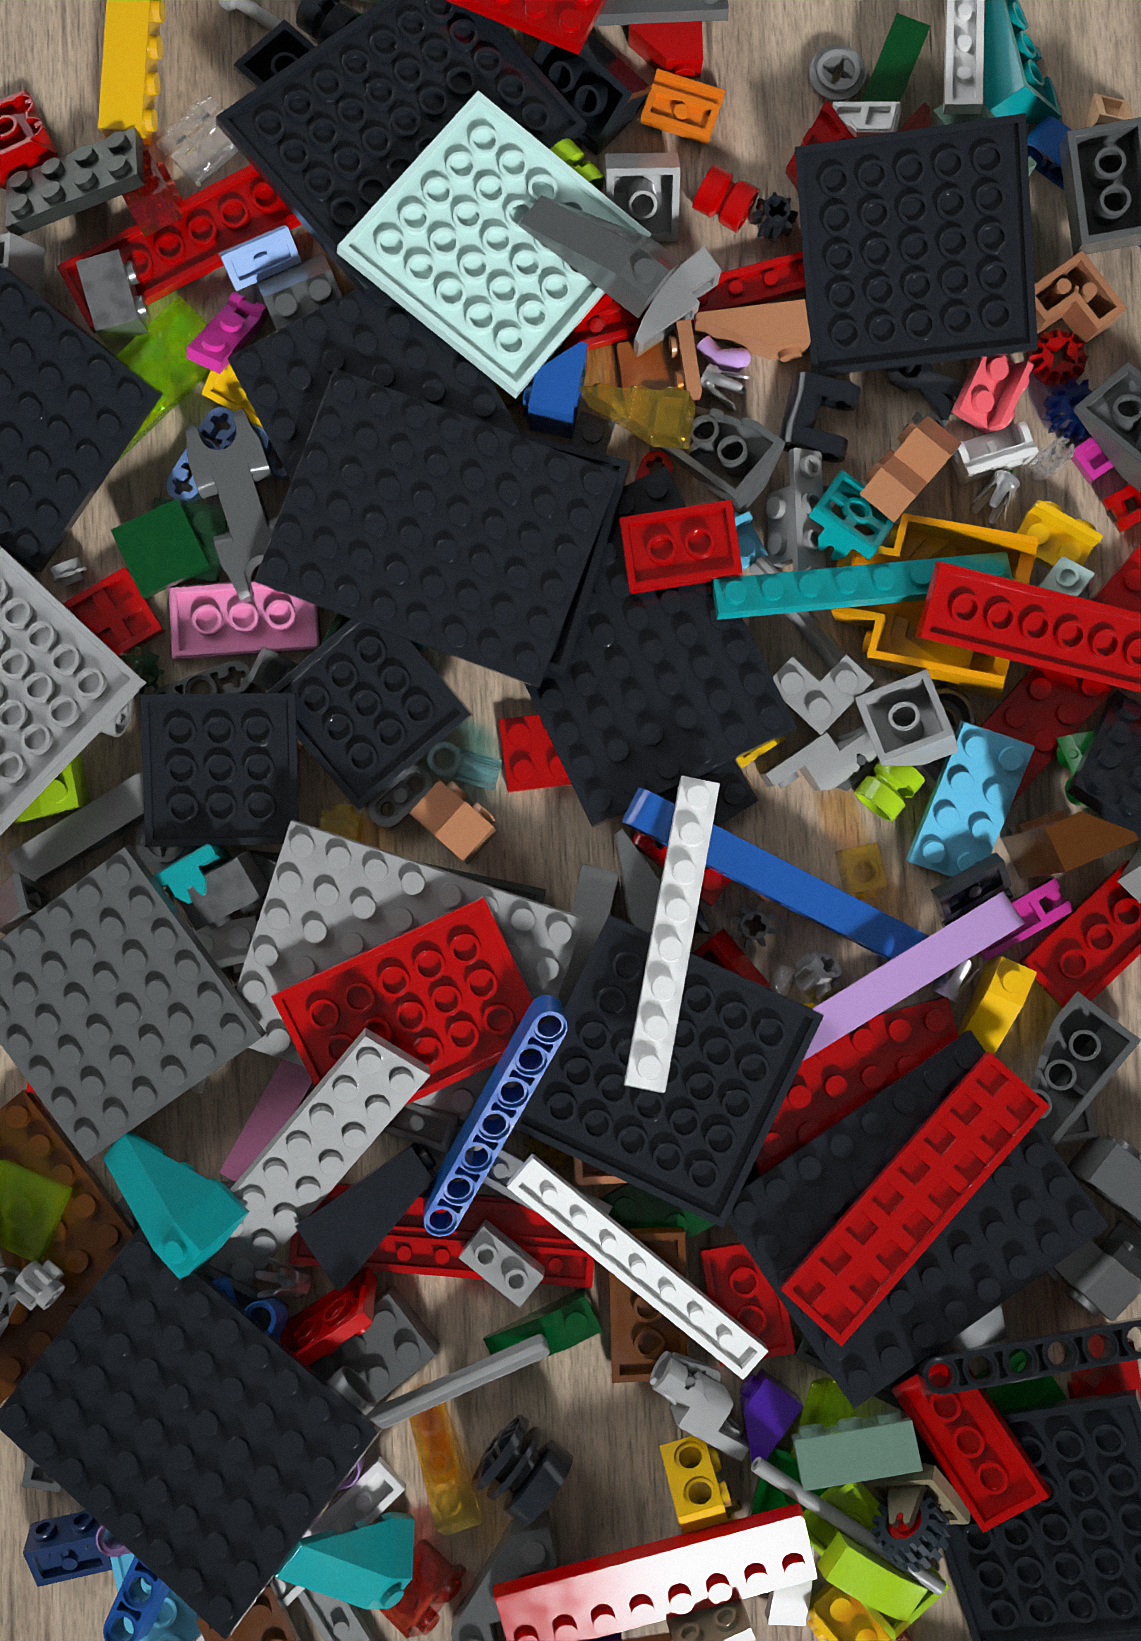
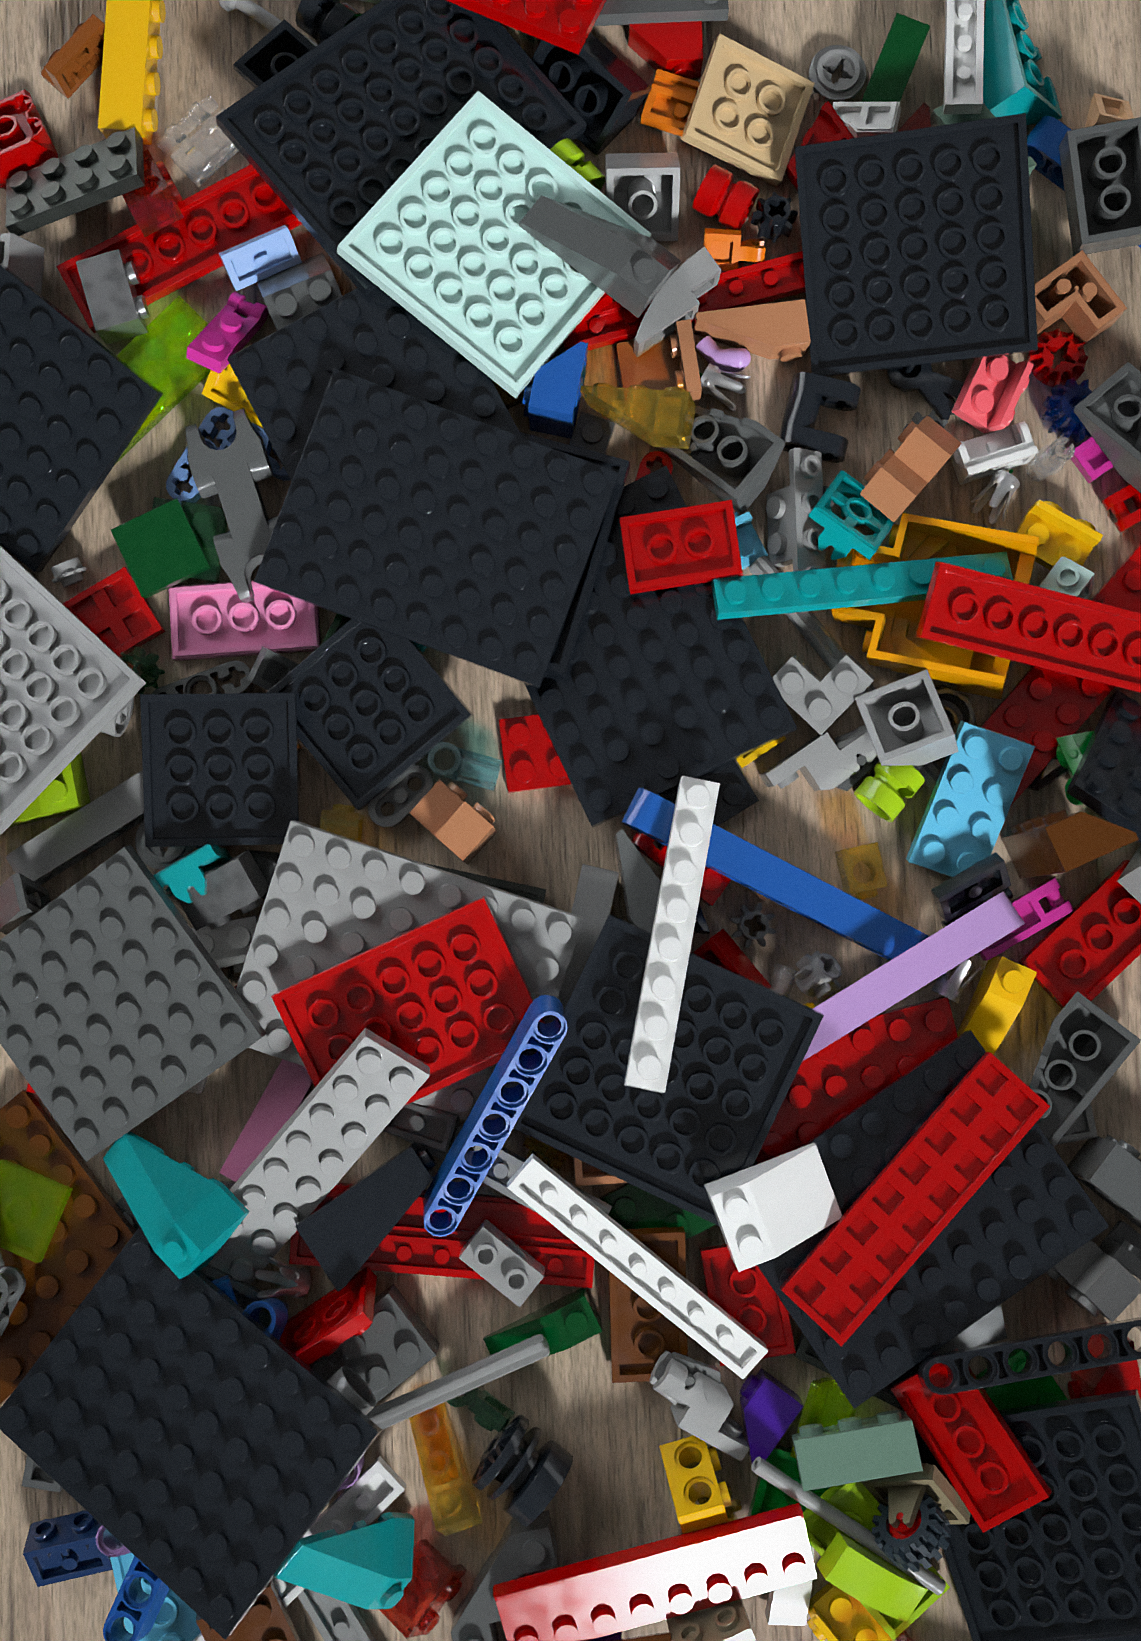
light grey gear [14,1259,65,1311] -> none
none -> dark orange bracket [41,14,105,99]
none -> clear green plate [447,1388,515,1432]
none -> tan plate [681,34,815,187]
none -> orange plate [703,228,766,271]
none -> white slope [704,1143,842,1272]
none -> black bar [1027,754,1069,791]

